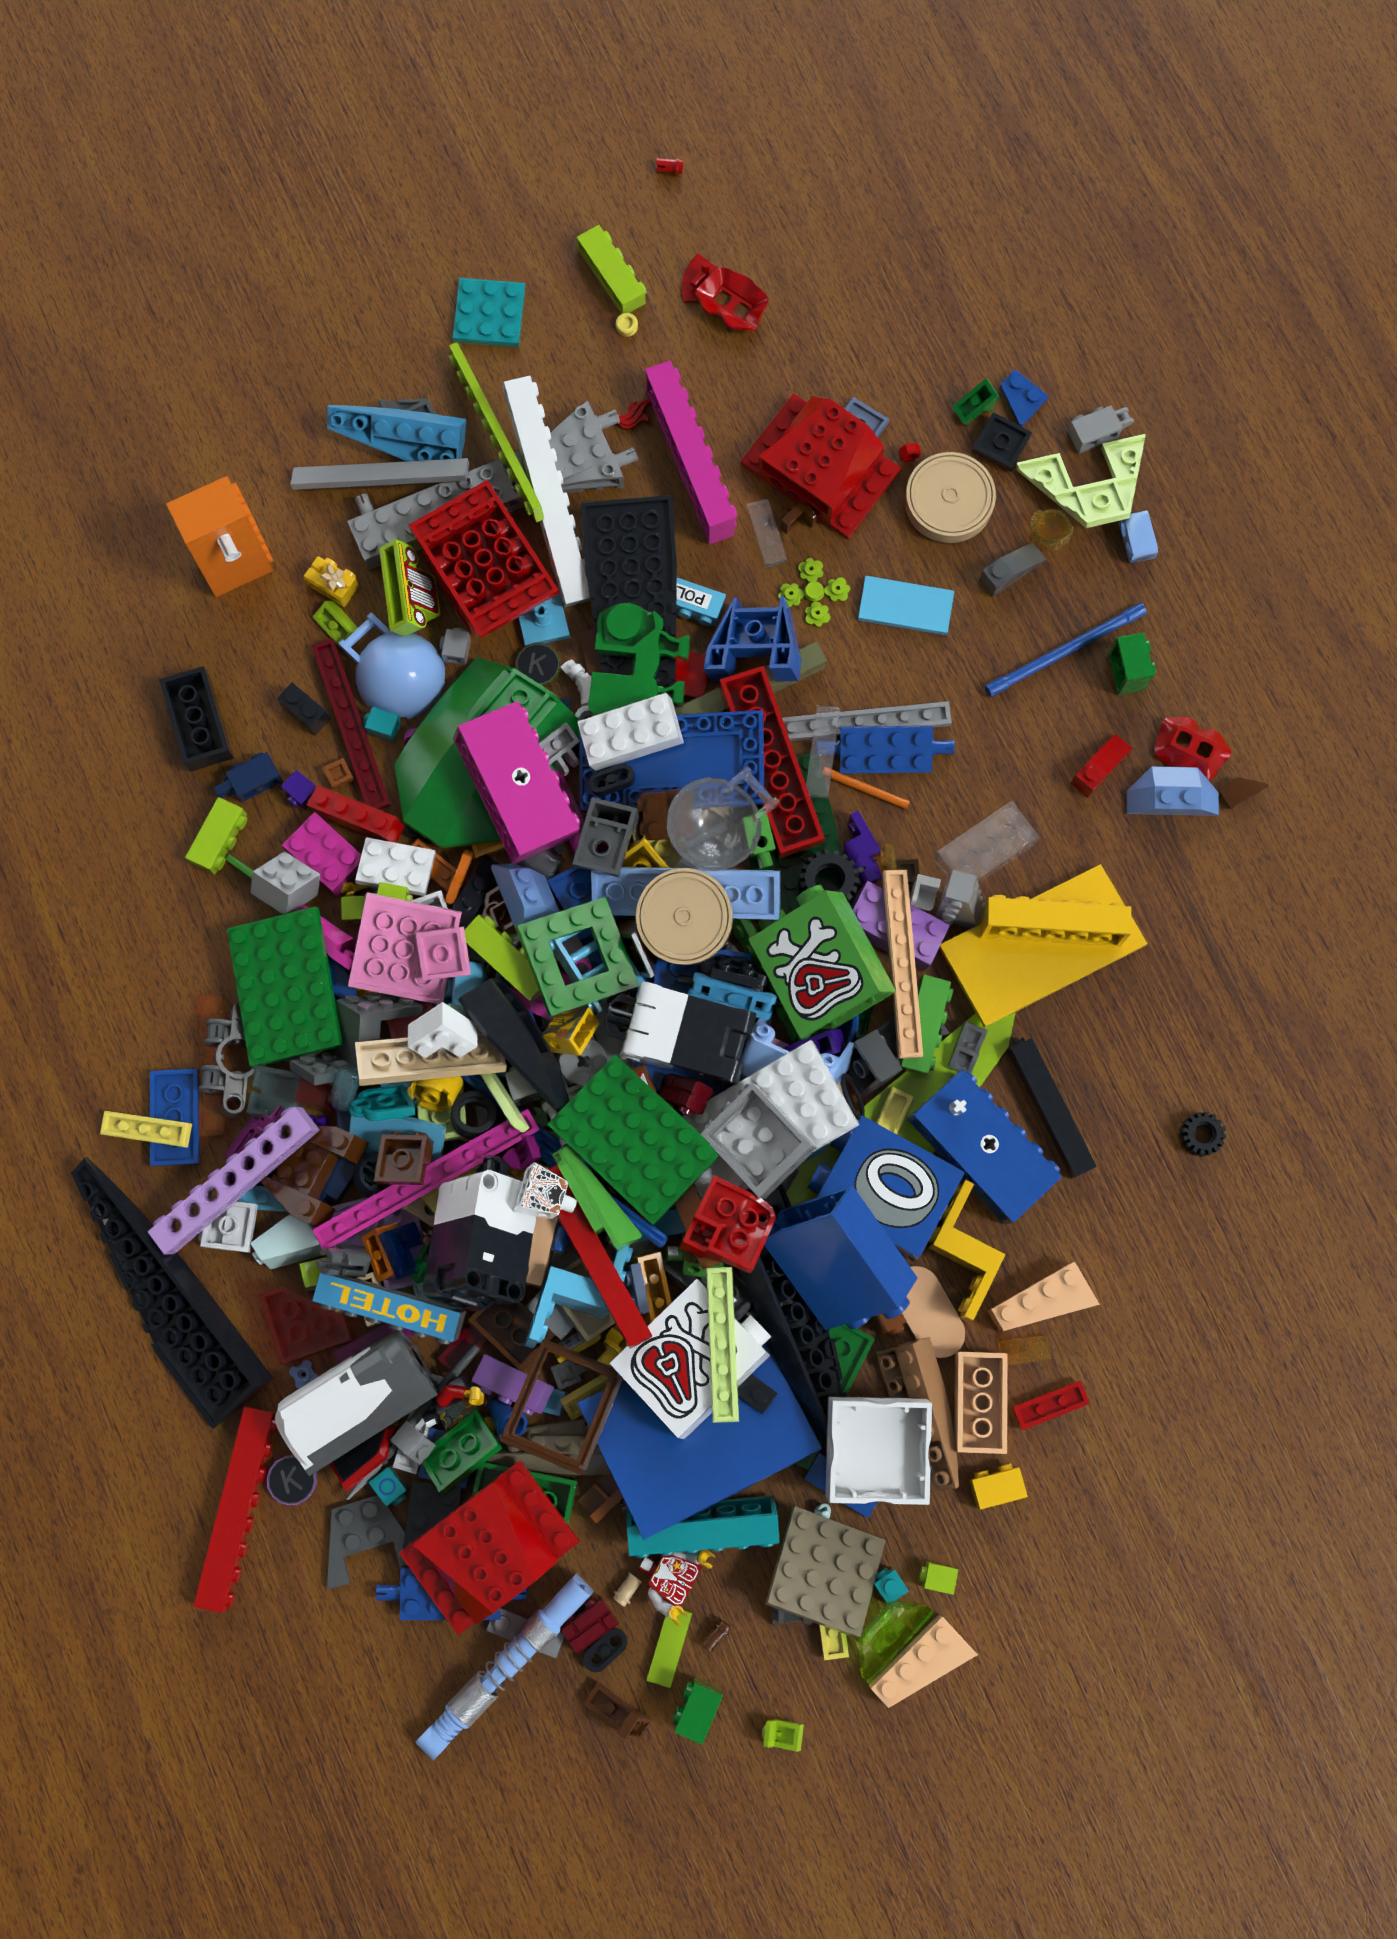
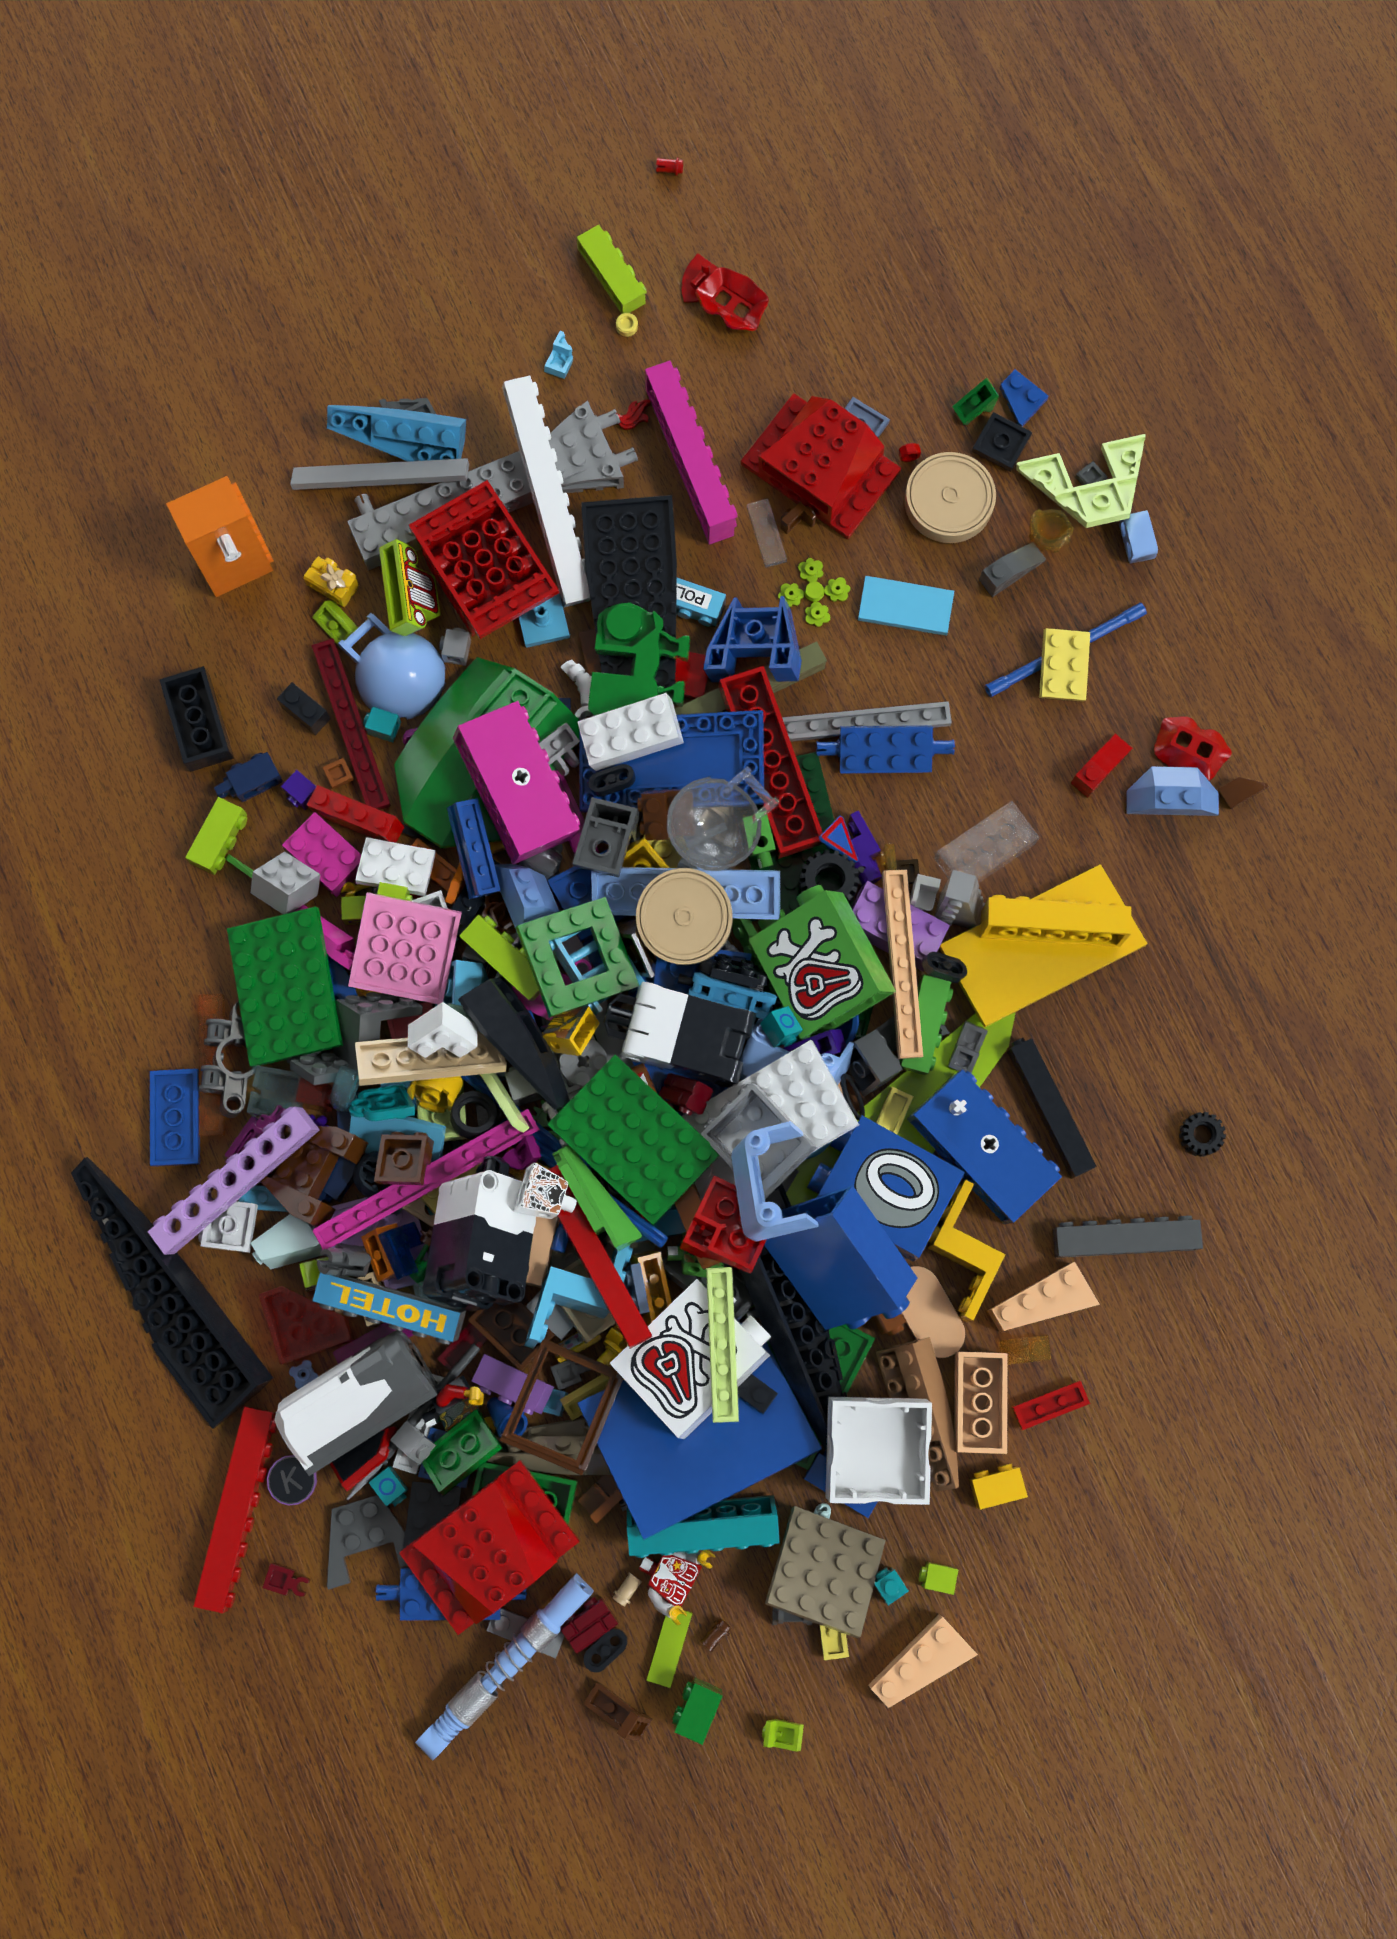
light yellow tile [100,1111,192,1148] -> none
bright pink plate [416,927,471,981] -> none
lime plate [448,342,545,522] -> none
teal plate [453,278,526,347] -> none
black tile [515,643,561,687] -> none
clear tile [806,705,840,799] -> none
orange bar [823,767,910,810] -> none
clear neon green wing [855,1602,934,1685] -> none
light grey brick [1067,405,1134,454] -> none
green brick [1108,633,1156,695] -> none
none -> dark red plate [262,1563,310,1597]
none -> blue brick [447,798,501,899]
none -> medium azure slope [544,331,573,379]
none -> light blue windscreen [731,1121,819,1241]
none -> teal brick [760,1006,803,1048]
none -> piece [819,816,858,863]
none -> black plate [922,952,967,983]
none -> light yellow plate [1039,628,1090,701]
none -> dark grey brick [1052,1216,1203,1258]
none -> dark grey tile [1075,461,1108,485]

